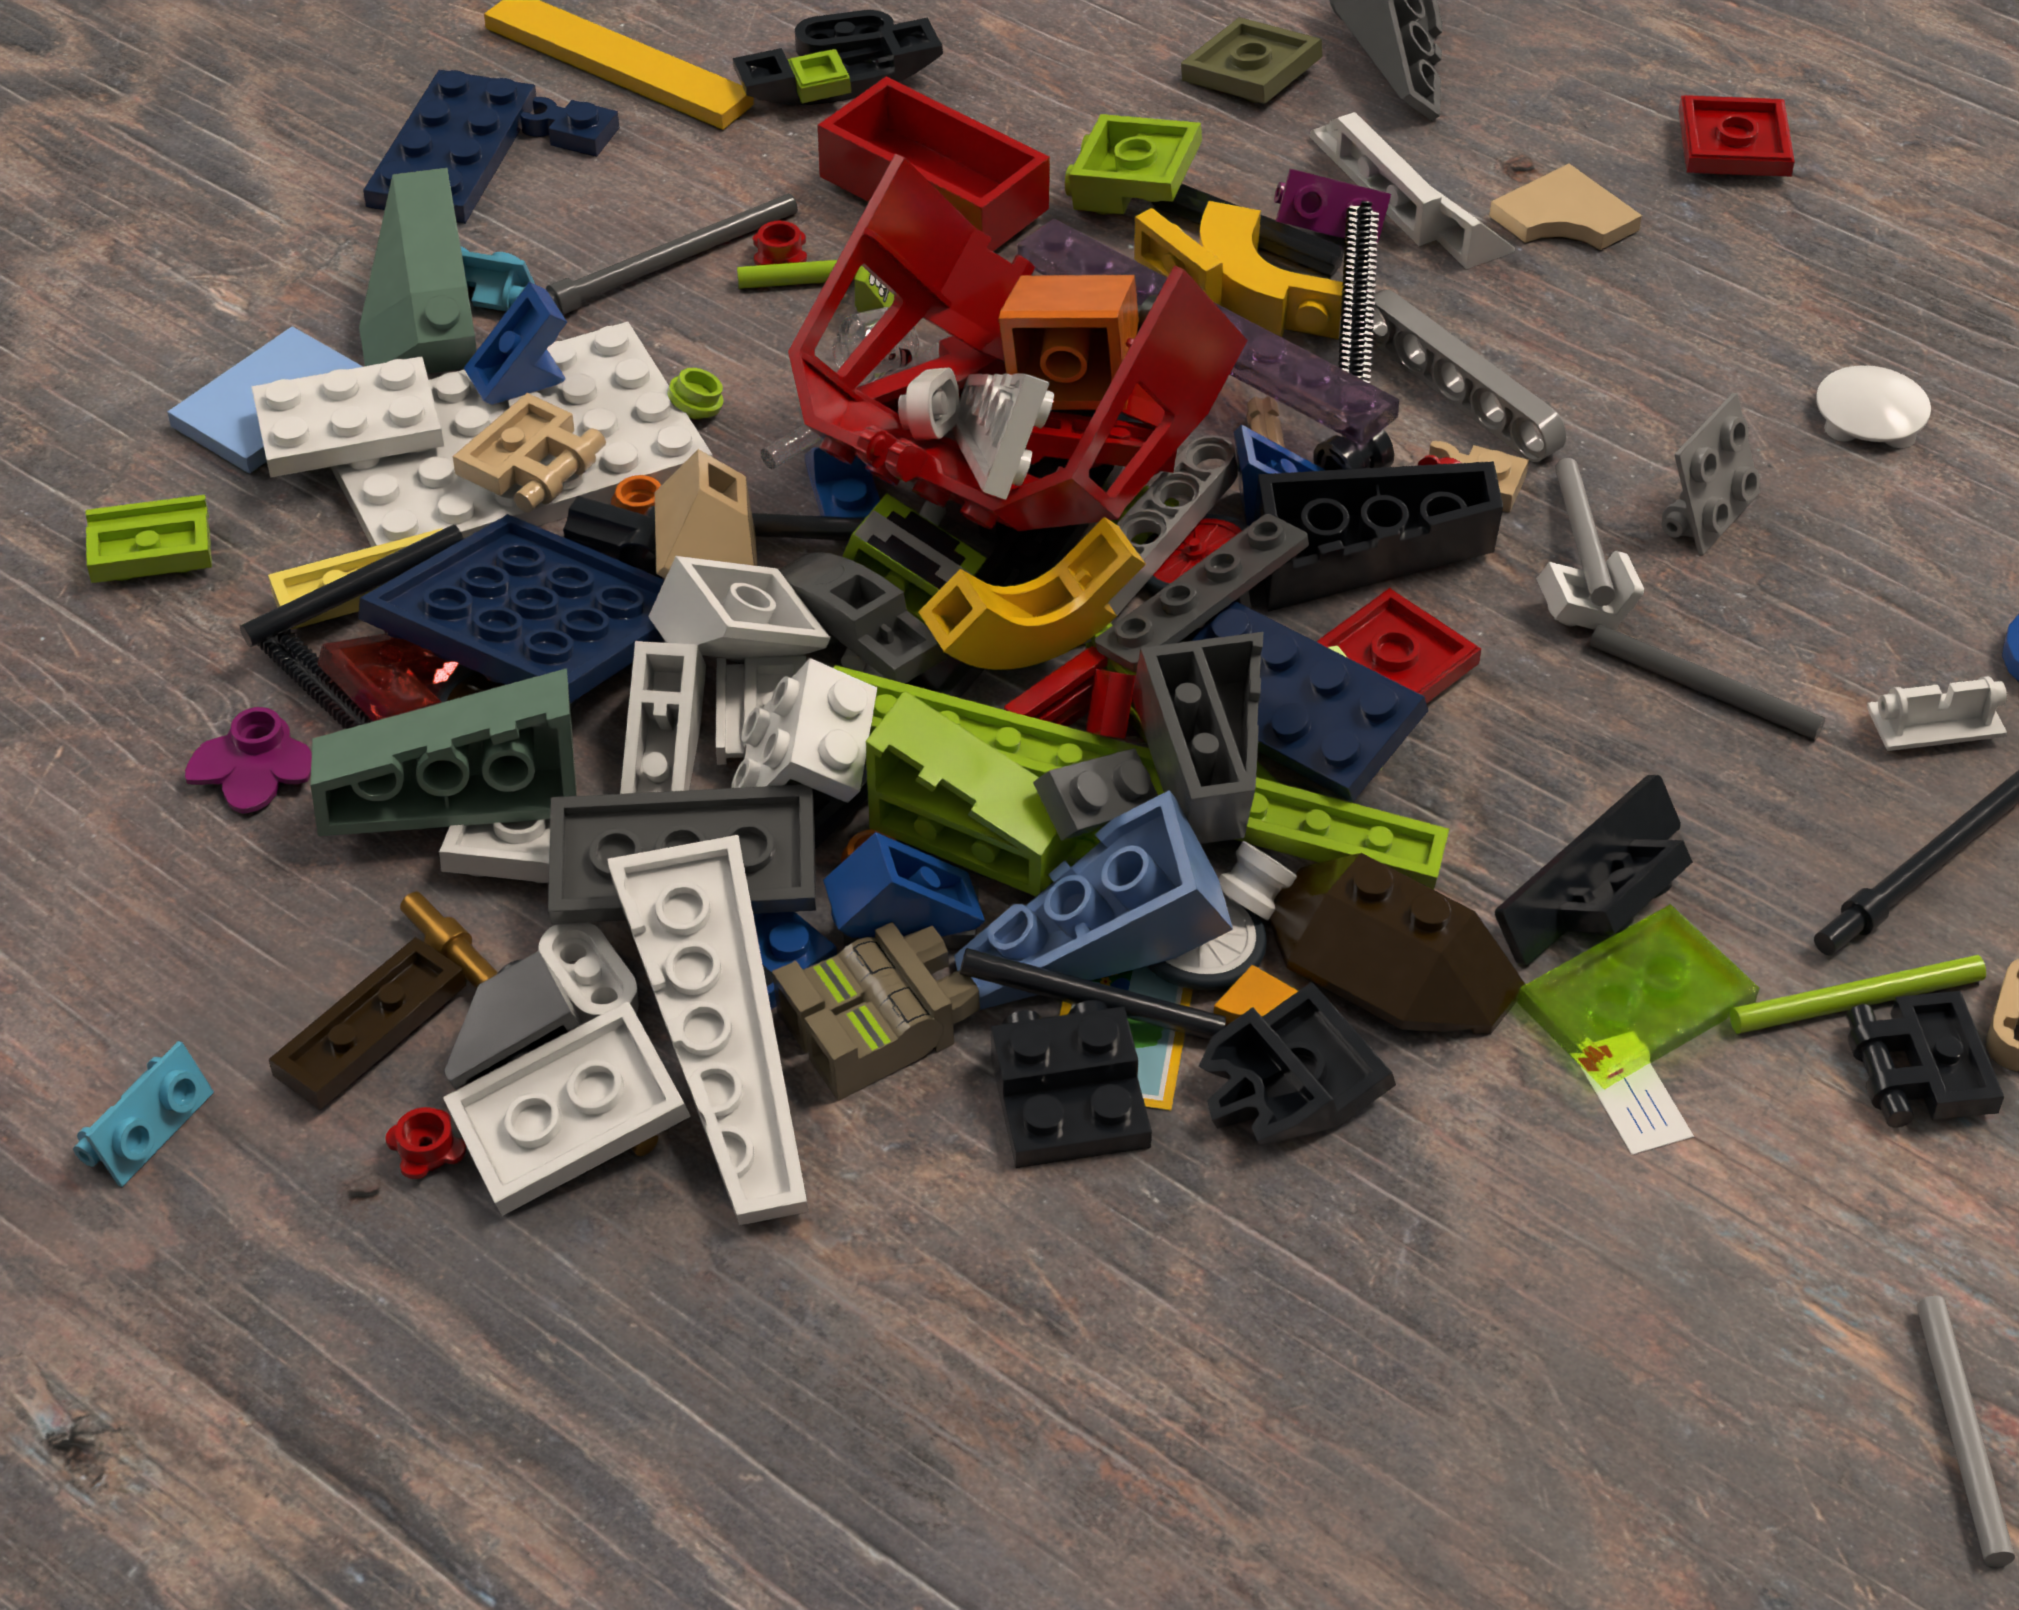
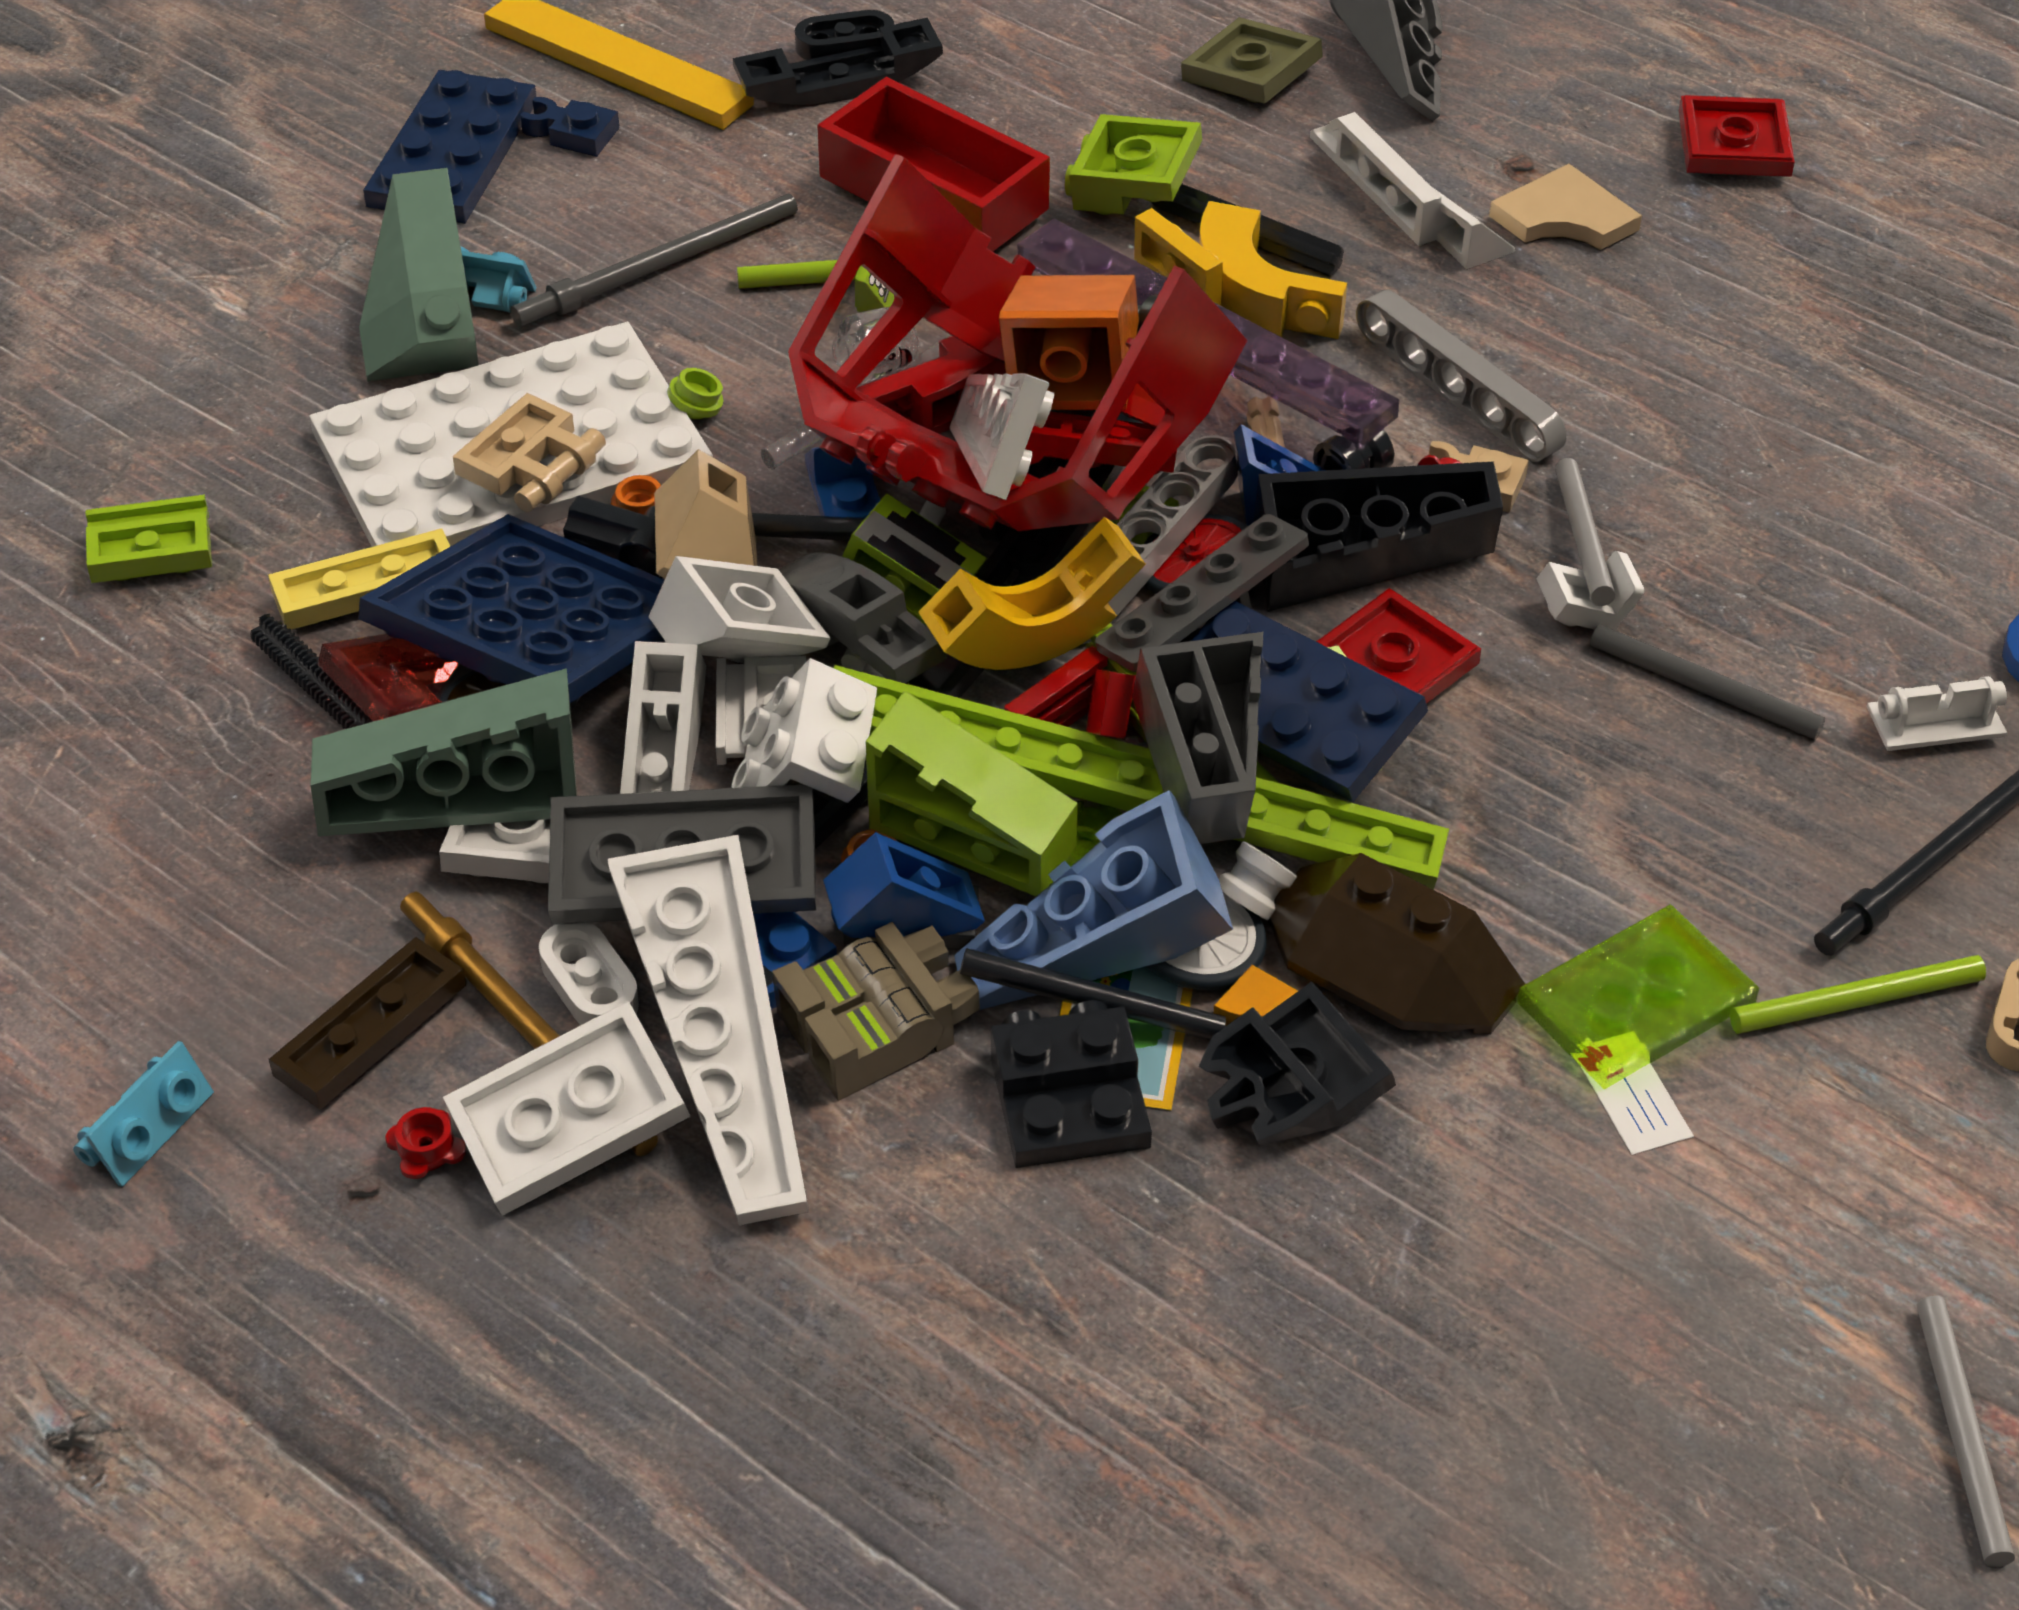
light blue tile [167,326,363,474] -> none
magenta plate [185,707,312,814] -> none
black bar [240,524,464,647] -> none
white plate [251,356,444,478] -> none
slope [444,951,583,1090] -> none
blue slope [464,282,567,405] -> none
red plate [753,220,807,265] -> none
lime tile [787,49,851,103] -> none
white plate [898,367,960,441] -> none
dark grey plate [1033,748,1158,841] -> none
magenta hinge [1274,168,1391,245] -> none
black axle [1336,201,1379,412] -> none
black bracket [1495,775,1693,965] -> none
light grey hinge [1662,393,1760,555] -> none
white dish [1816,366,1931,448] -> none
black plate [1846,991,2004,1128] -> none

